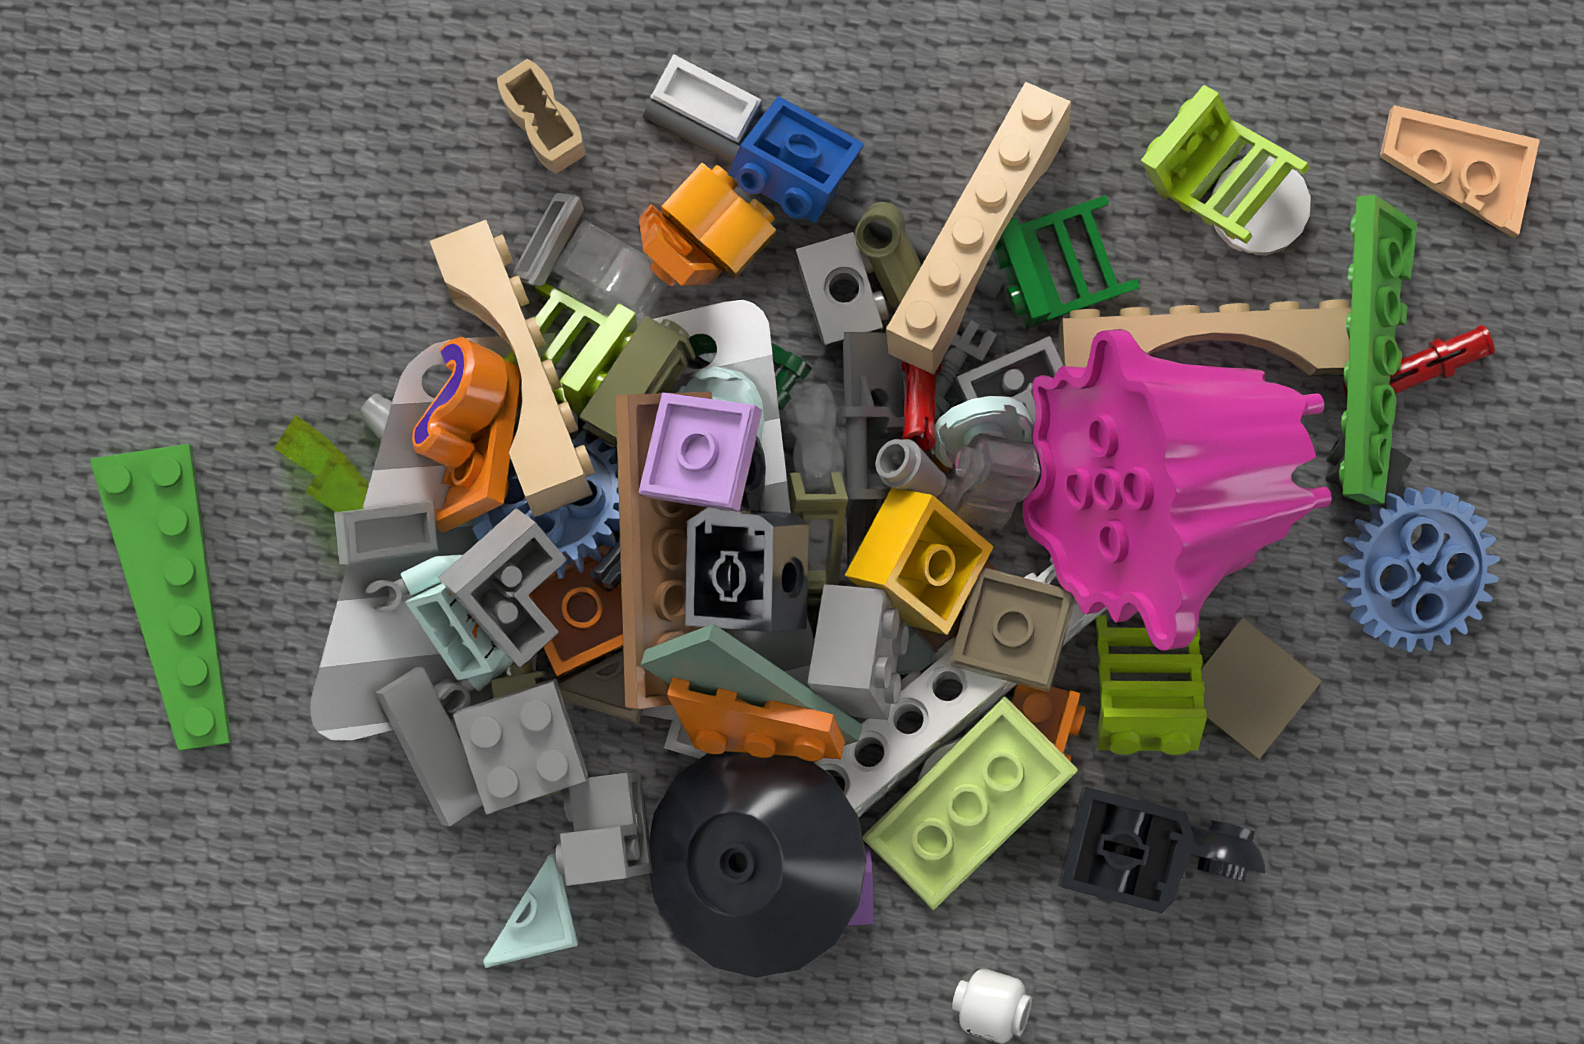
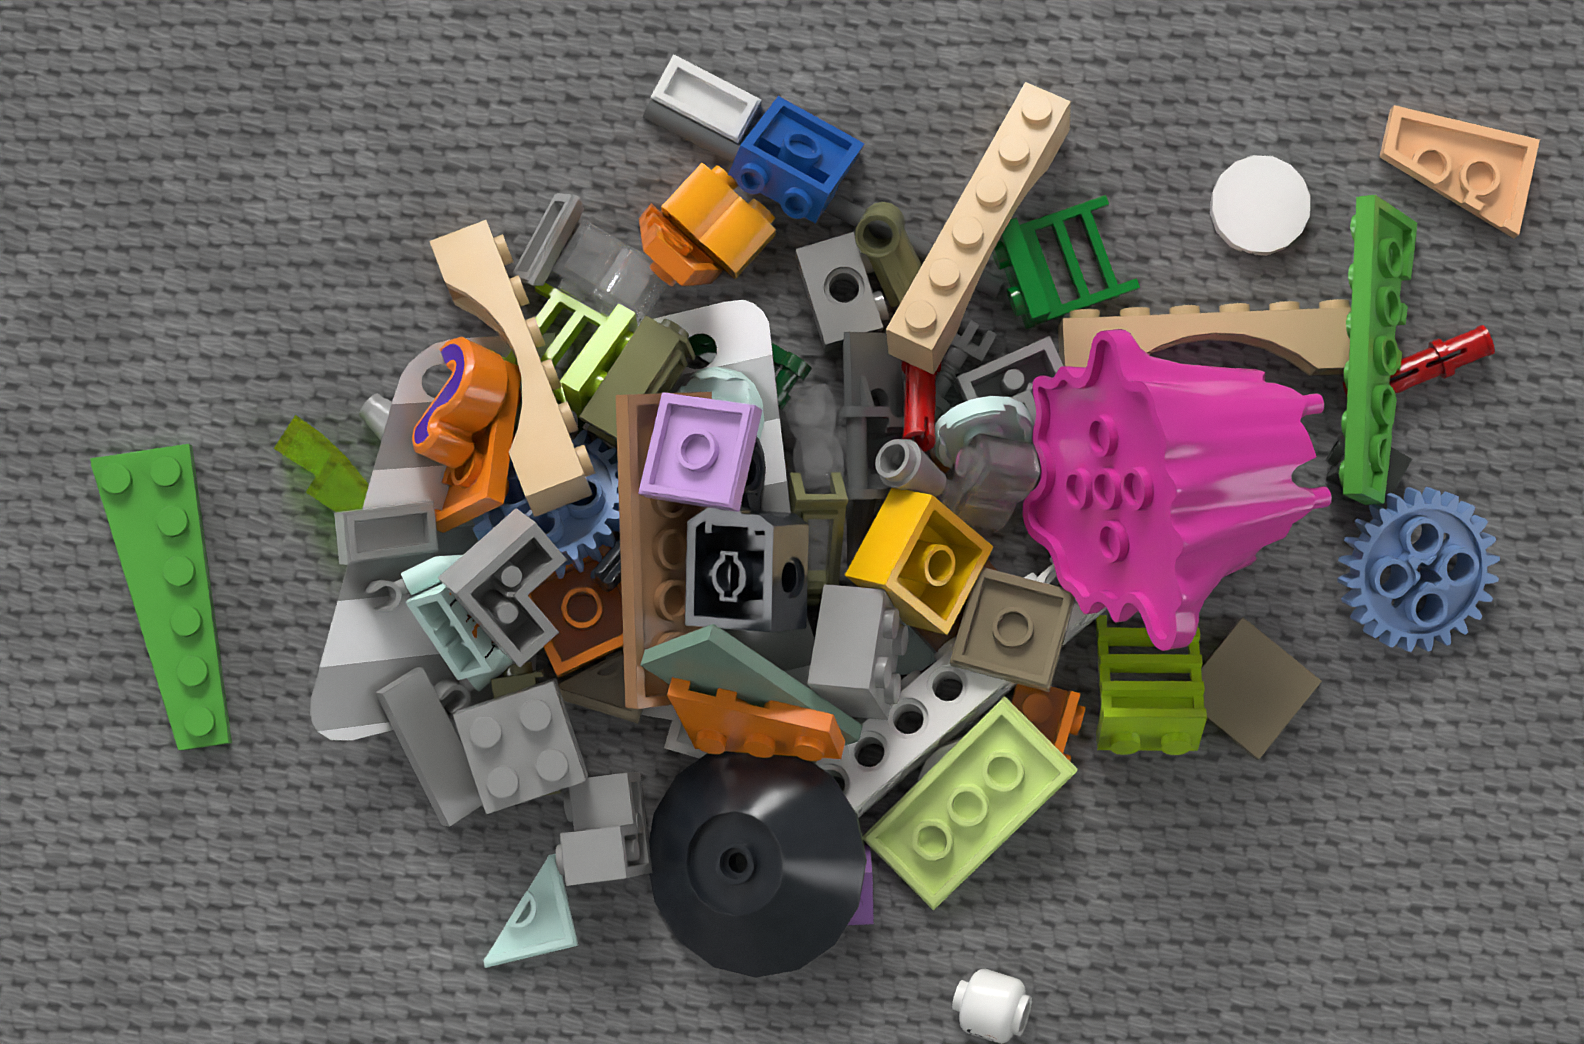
tan brick [497,59,586,174] -> none
black brick [1057,787,1266,914] -> none
lime plate [1140,85,1310,244] -> none

